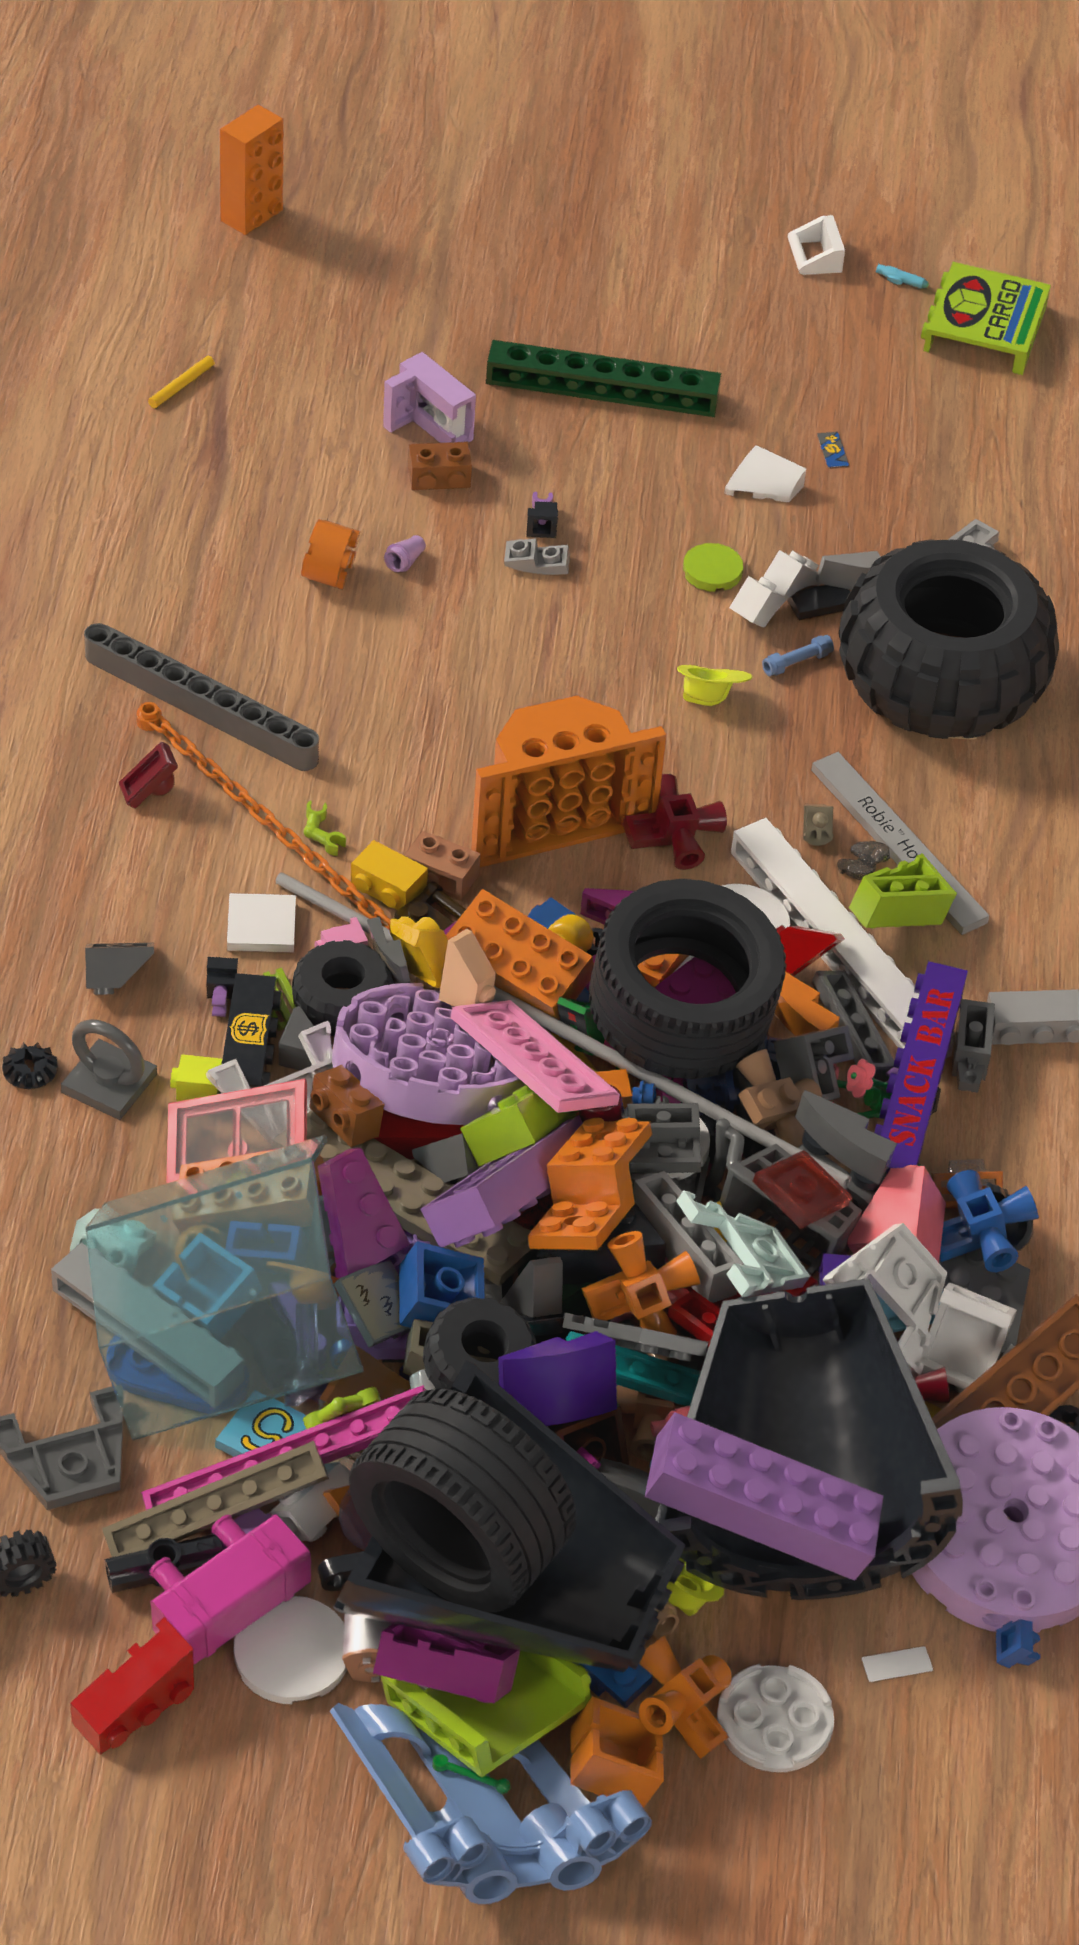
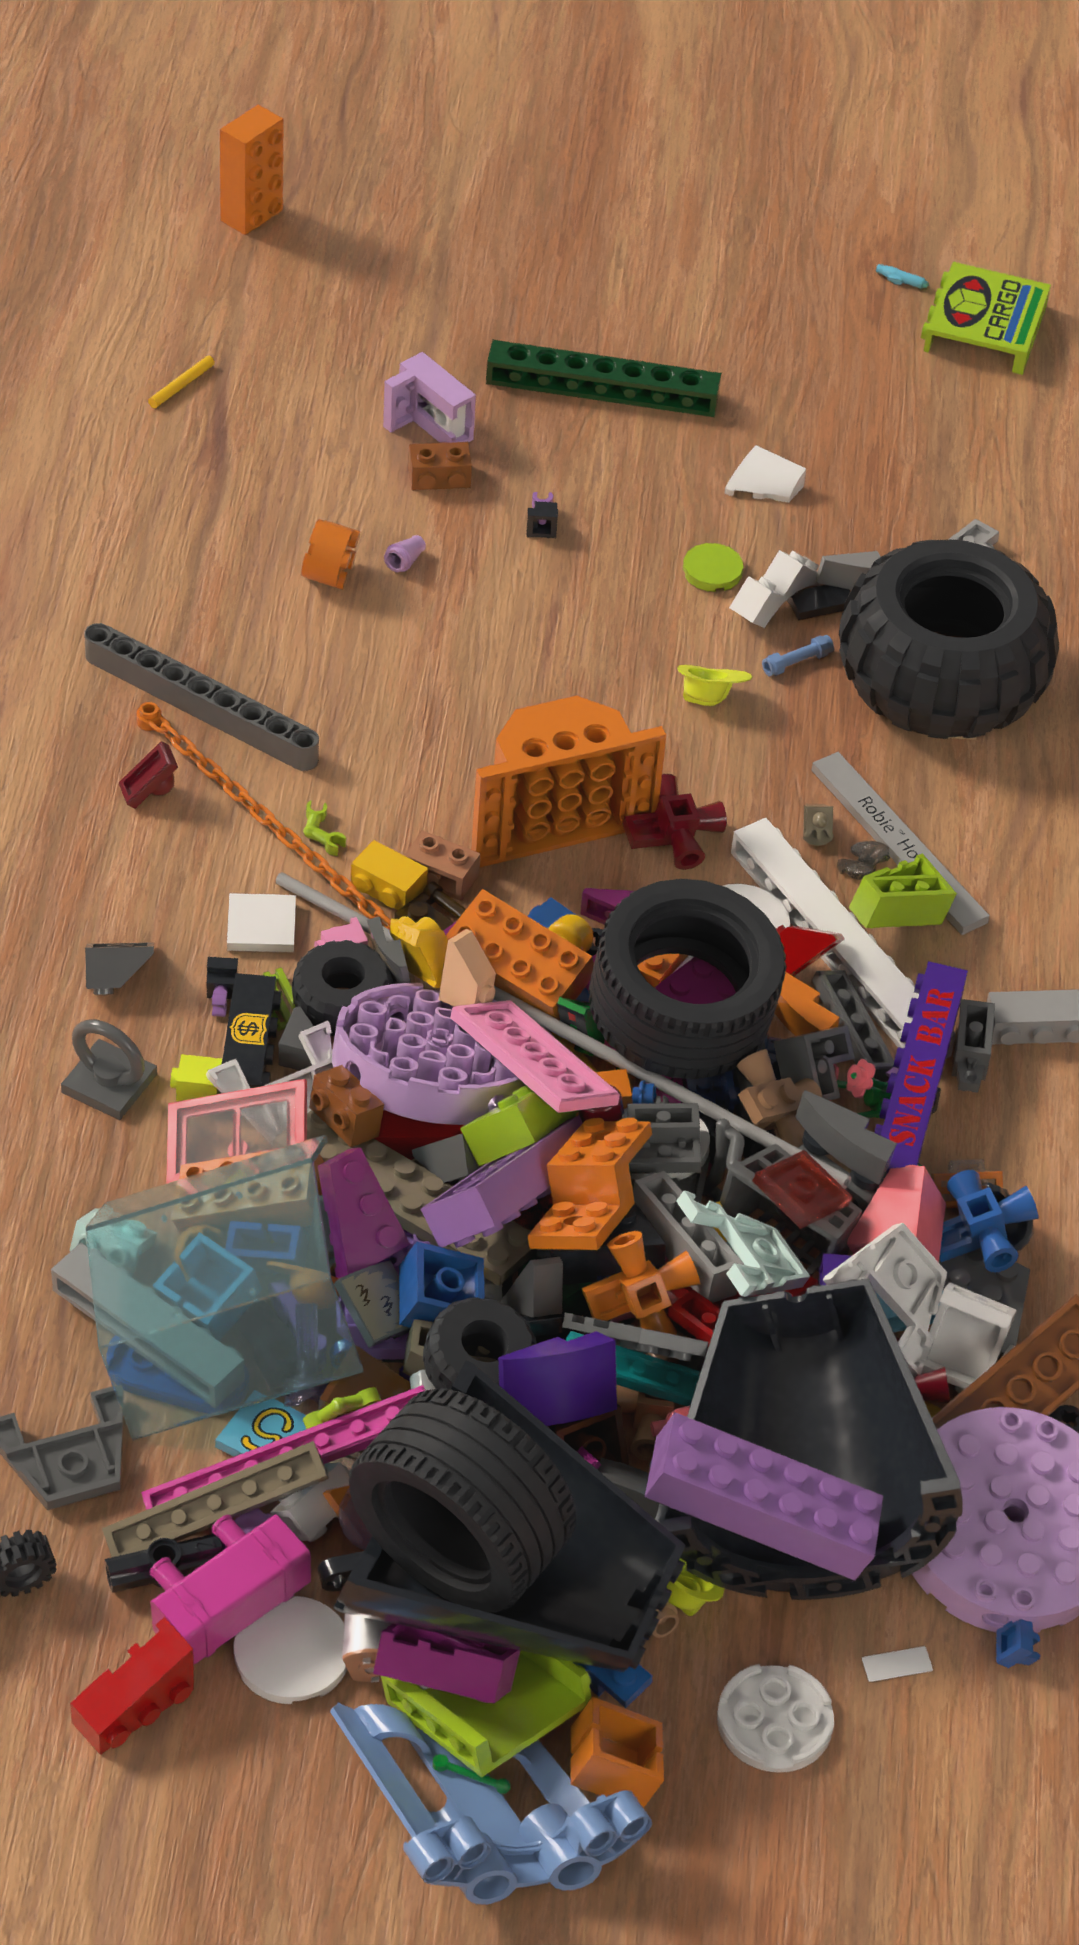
black gear [2,1042,58,1089] -> none
light grey slope [504,538,570,575] -> none
orange brick [639,1635,732,1759] -> none
white tile [788,215,845,275] -> none
sticker [817,432,849,467] -> none

